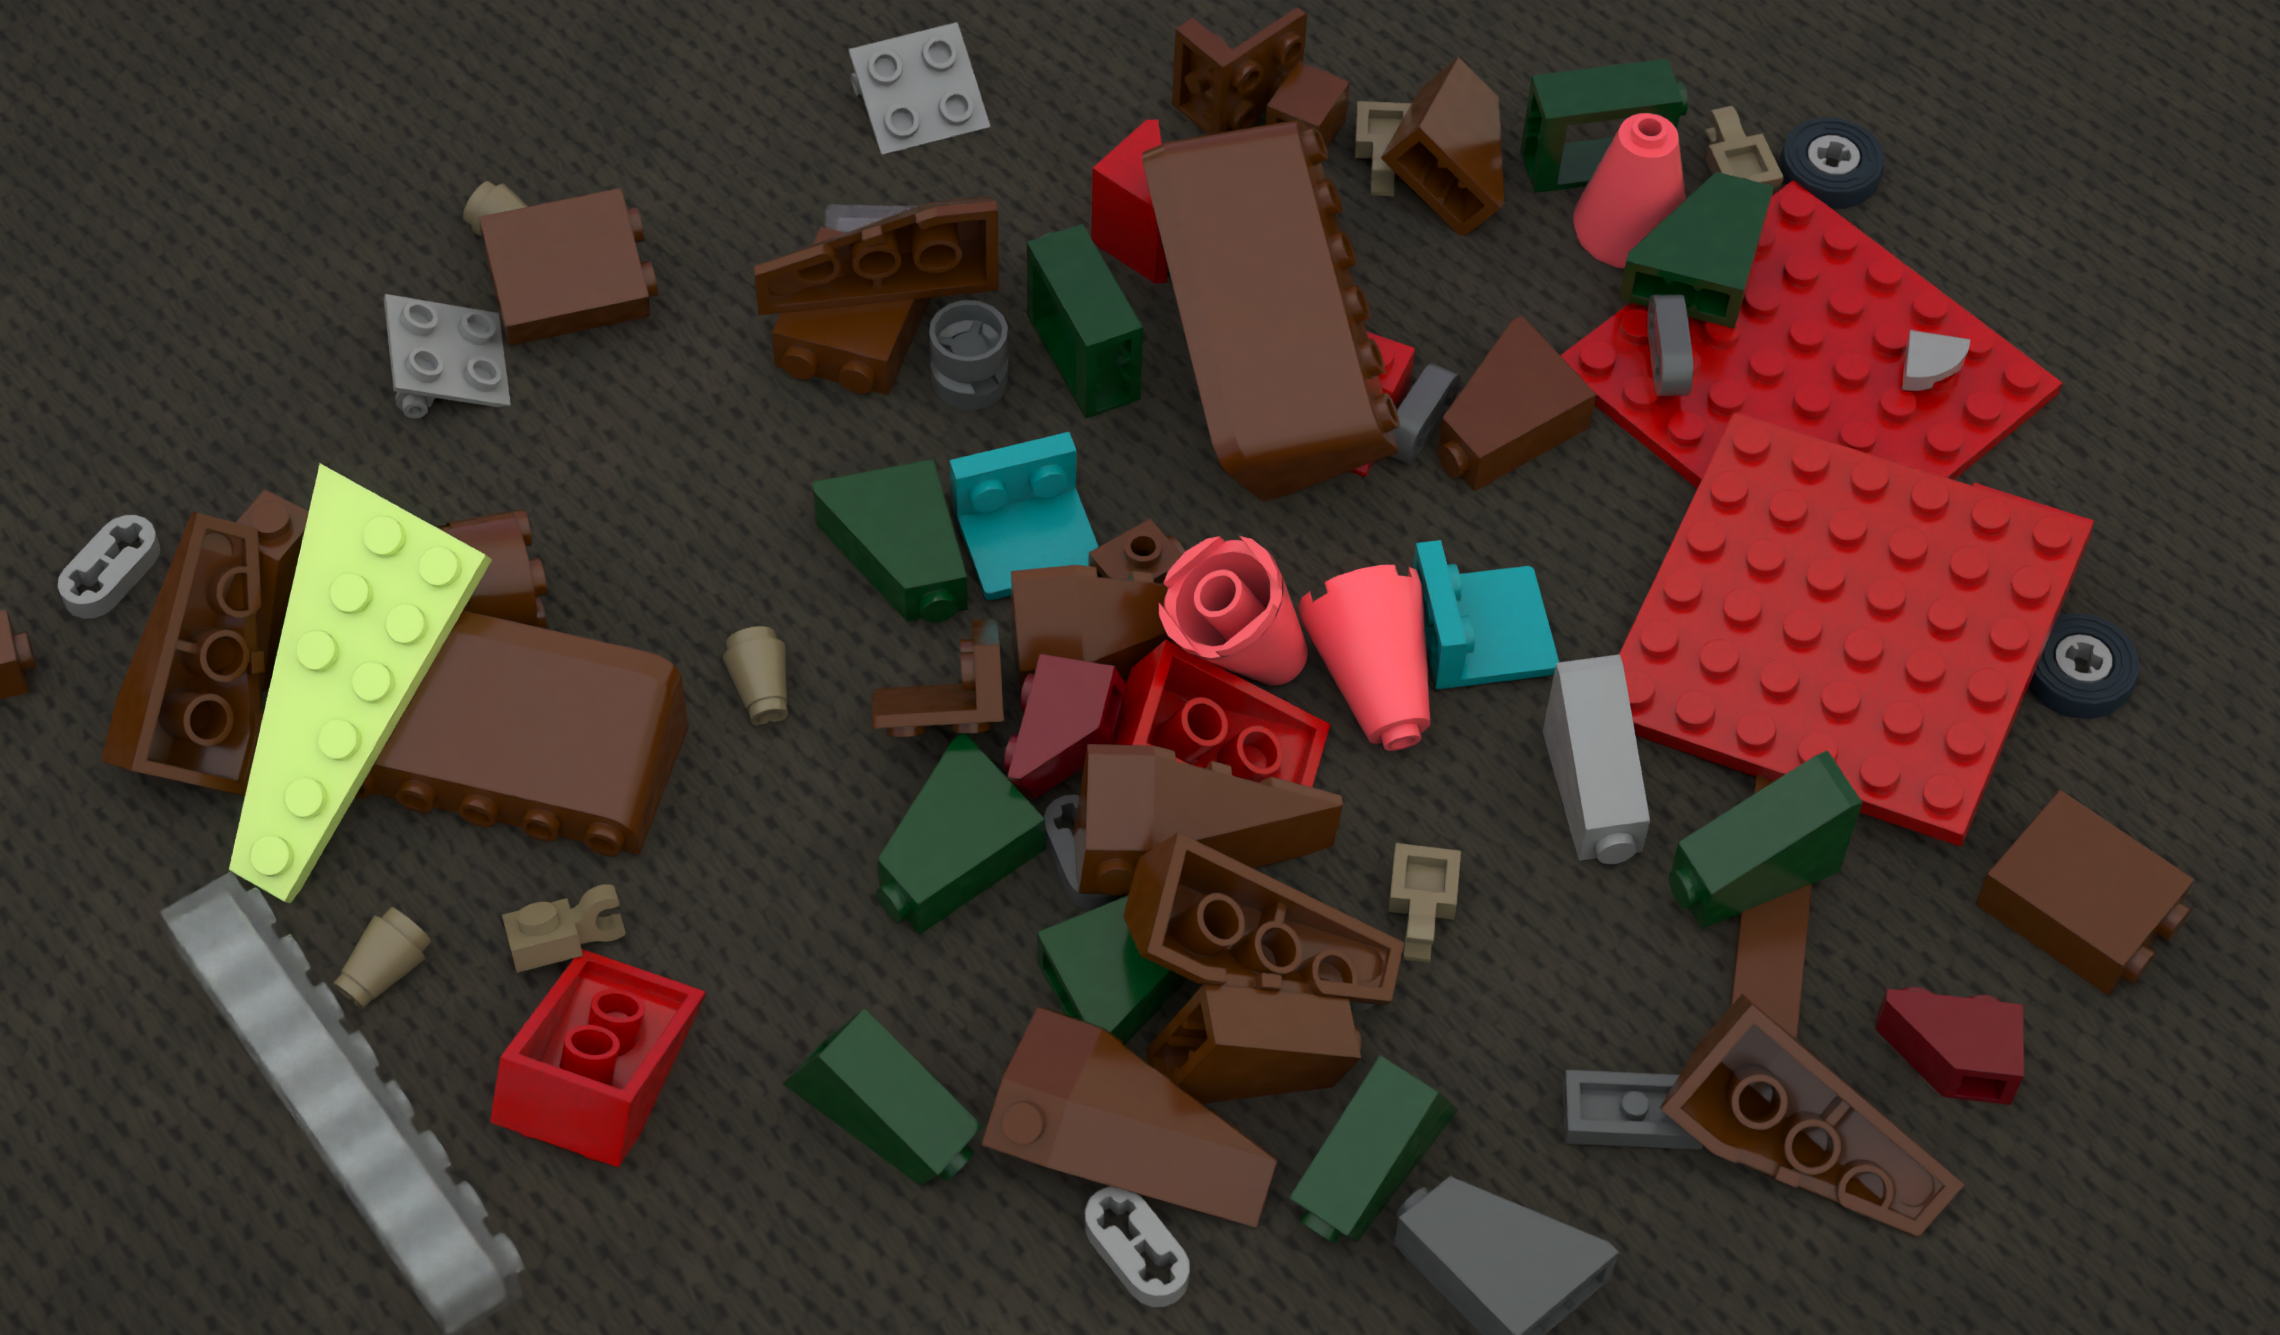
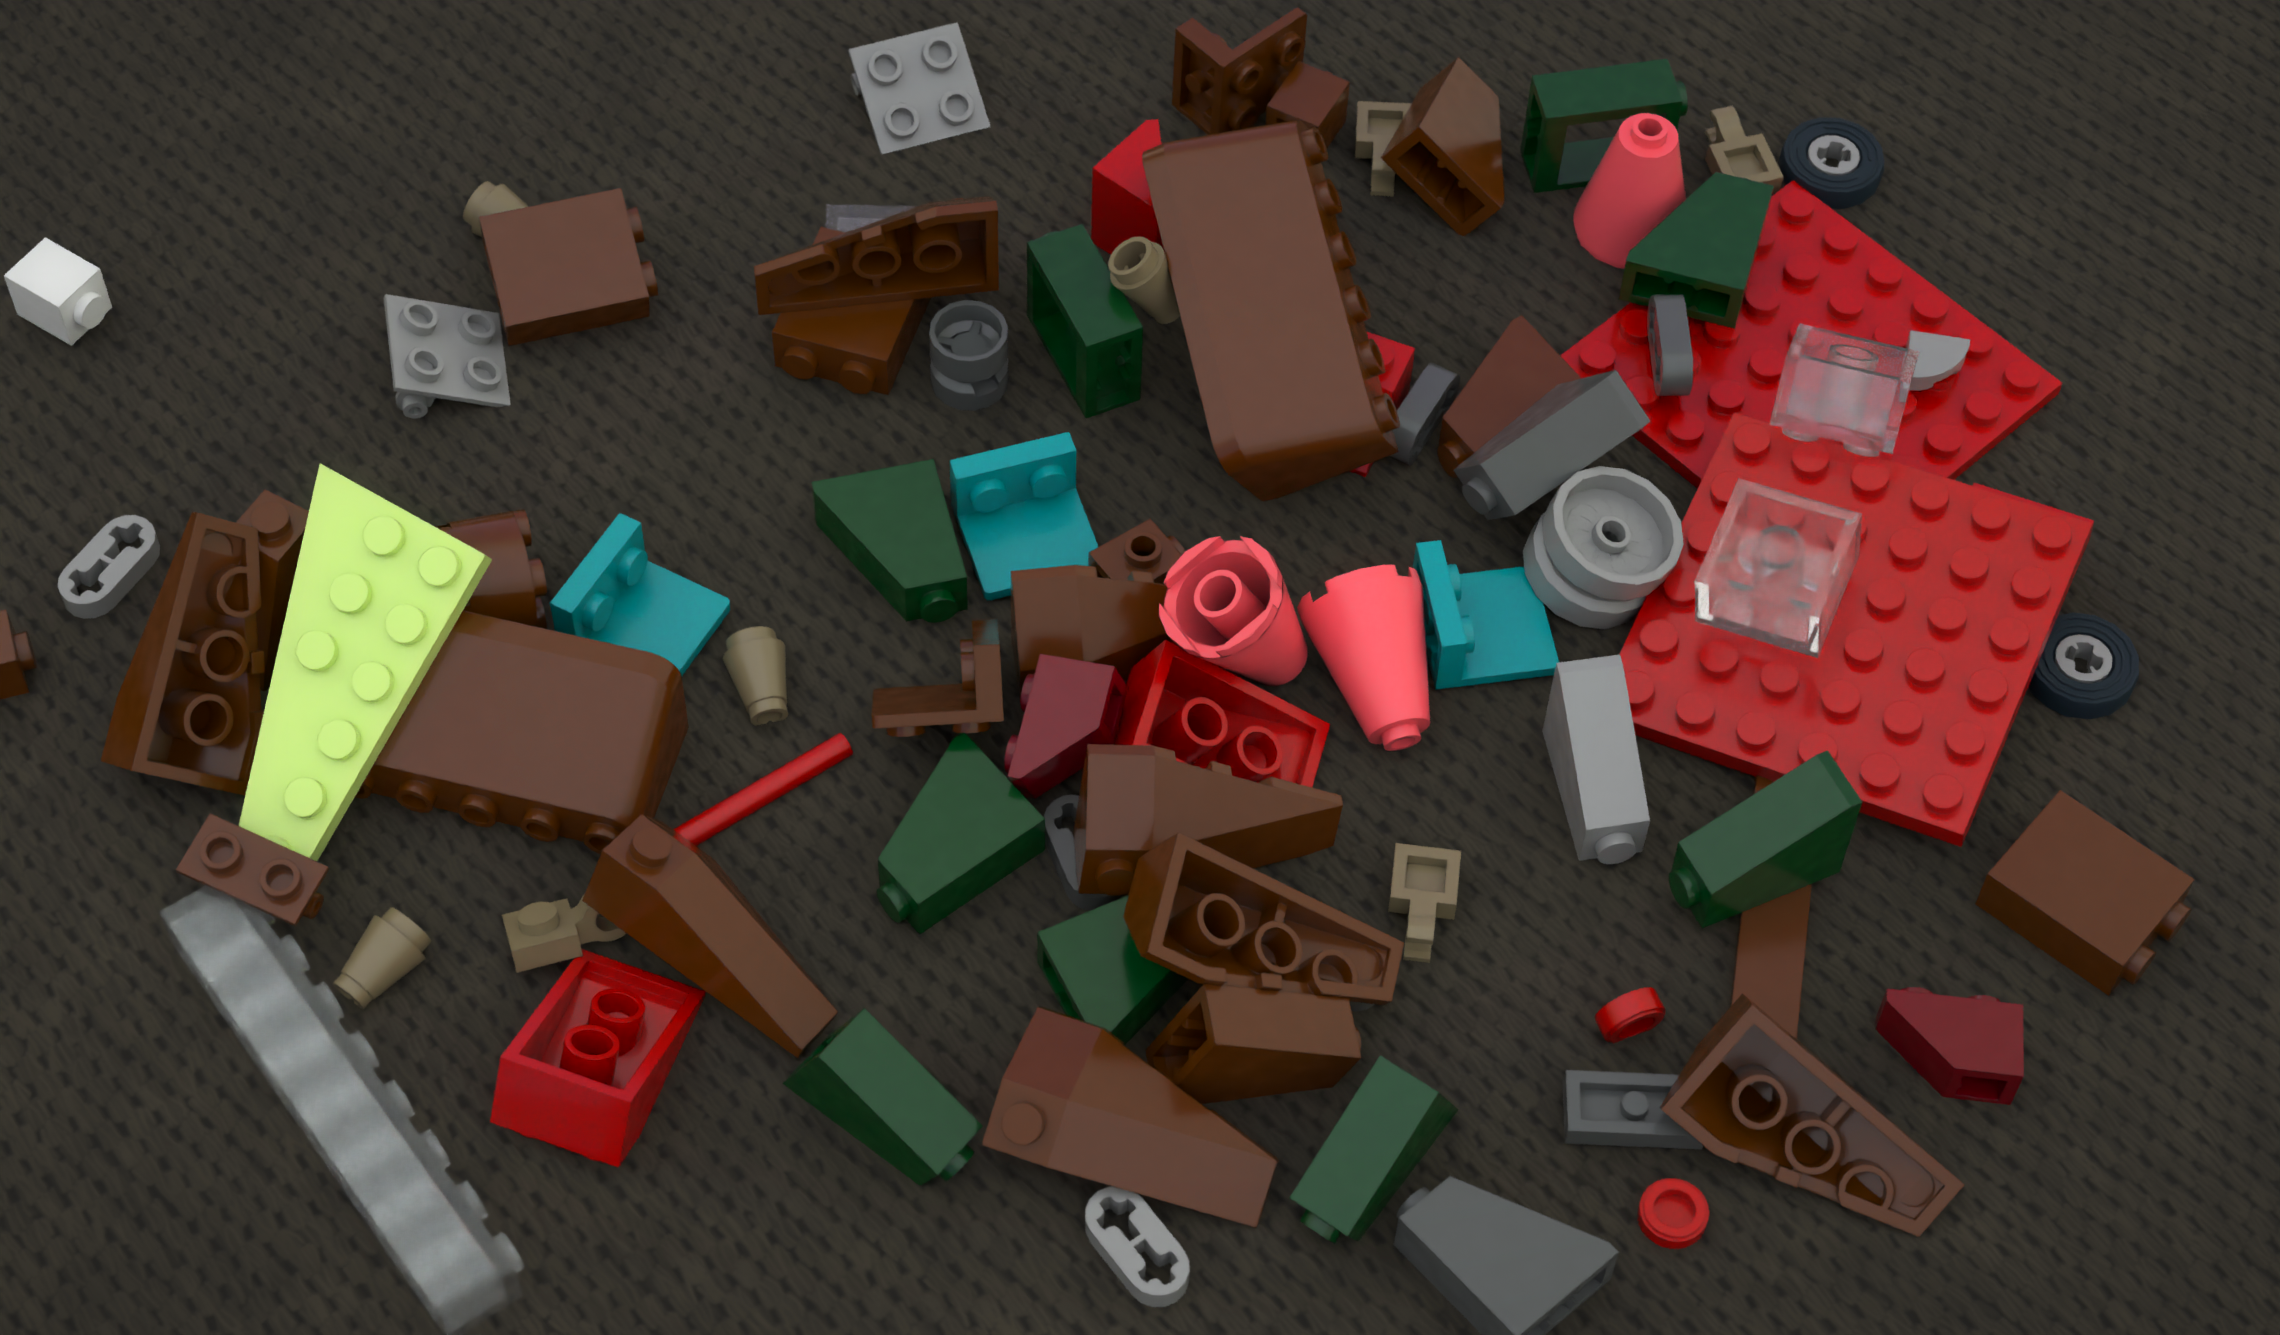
none -> white brick [4,237,112,346]
none -> reddish brown hinge [176,813,329,926]
none -> teal bracket [550,513,731,676]
none -> reddish brown wedge [582,814,838,1058]
none -> red bar [673,733,853,846]
none -> dark tan cone [1108,236,1180,324]
none -> dark grey slope [1453,370,1650,520]
none -> light grey wheel [1523,466,1684,629]
none -> red tile [1594,987,1666,1043]
none -> red tile [1637,1178,1709,1249]
none -> clear brick [1695,478,1862,658]
none -> clear brick [1769,323,1920,457]

